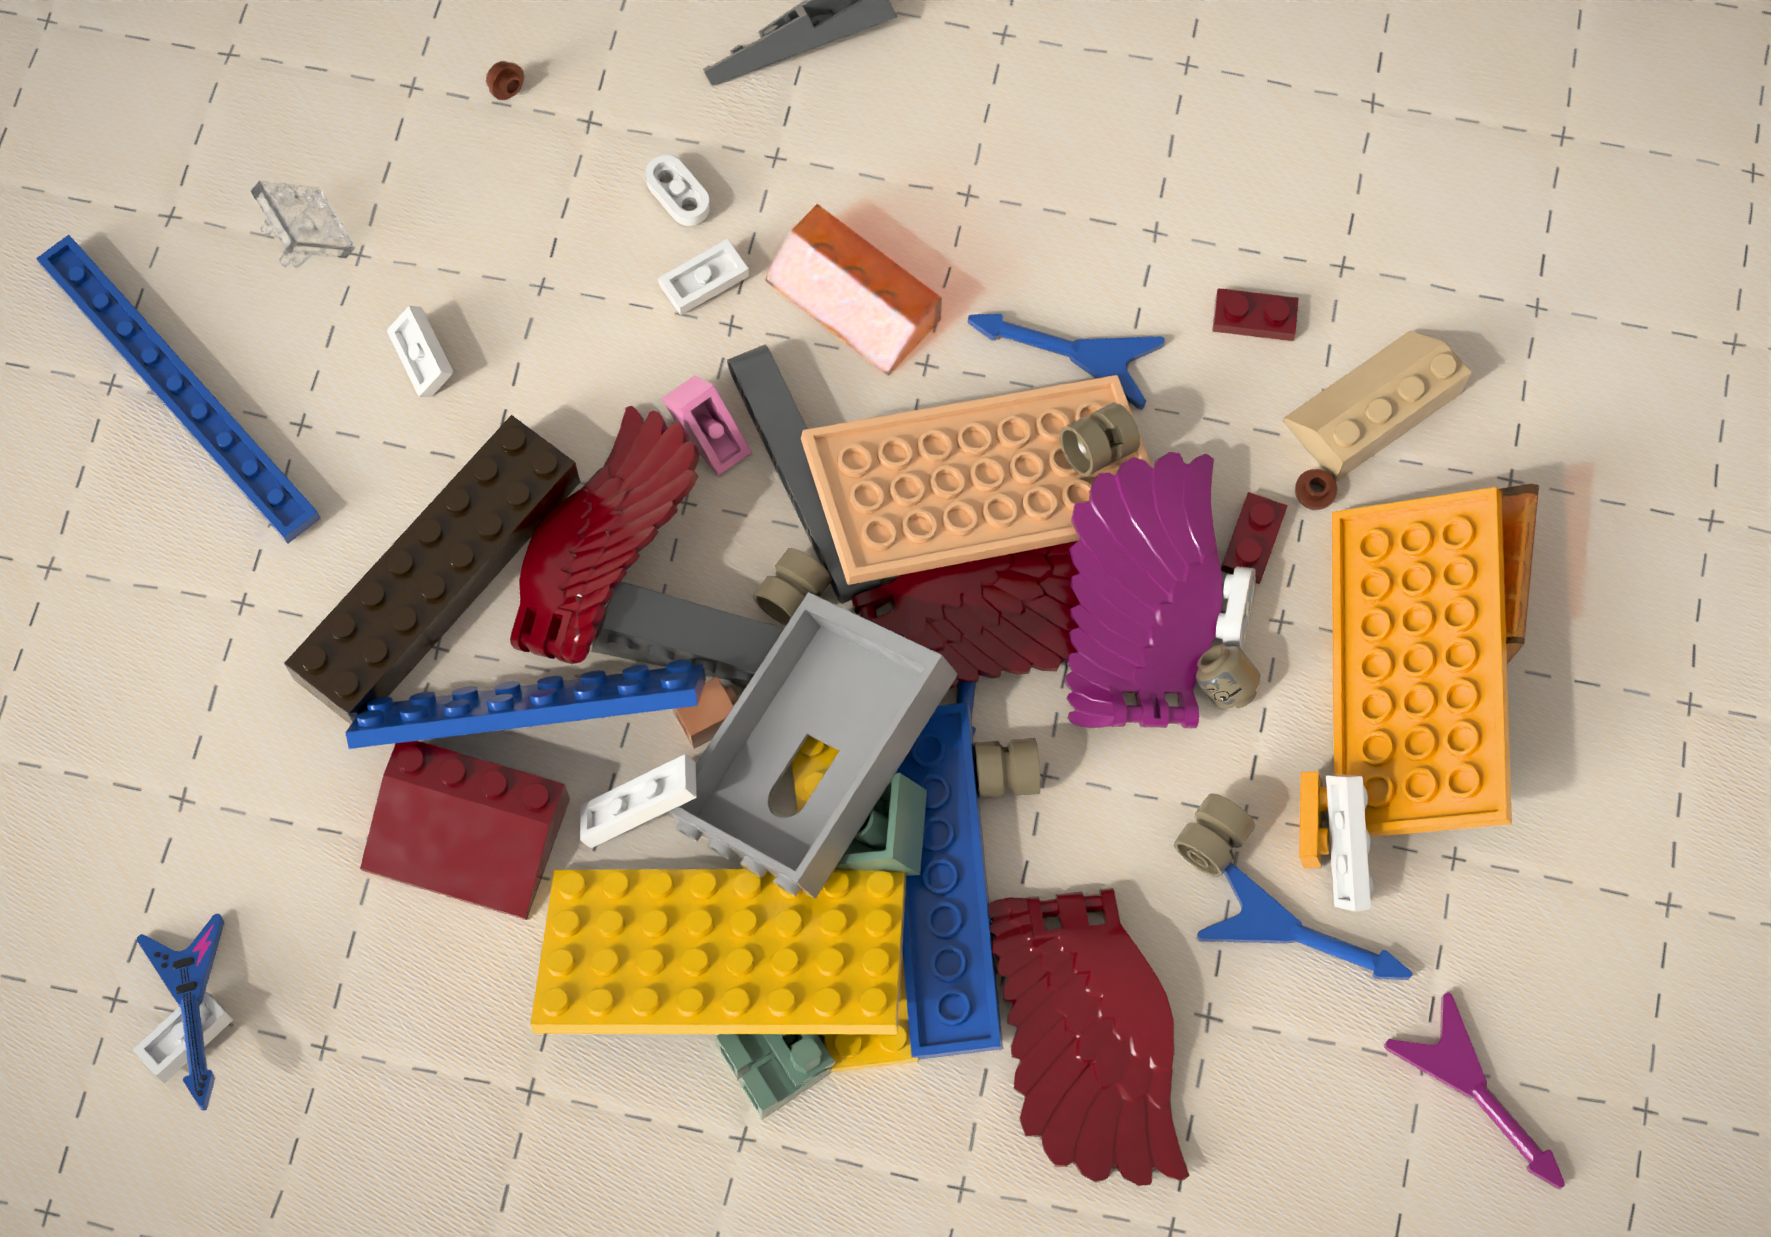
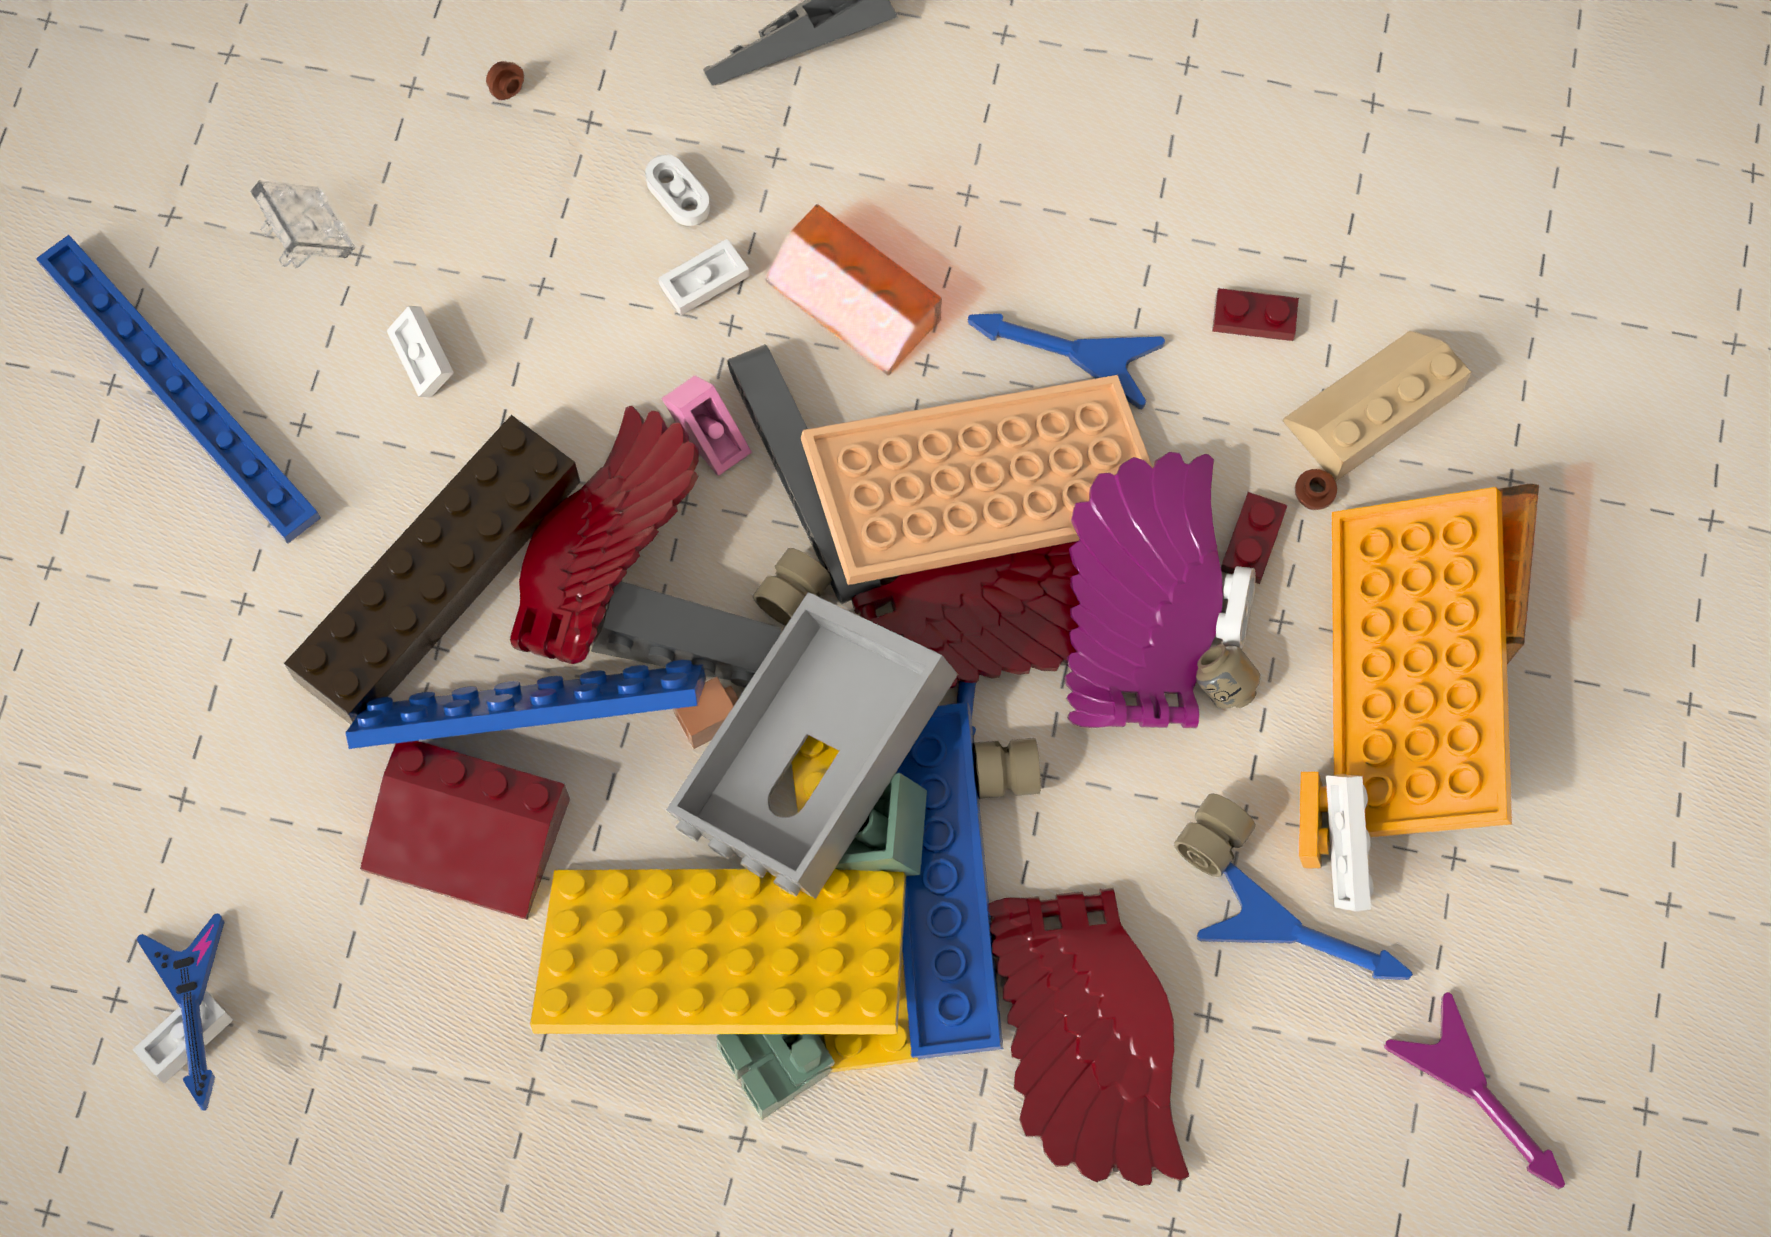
white plate [580,754,697,848] -> none
dark tan wheel [1060,402,1140,476] -> none

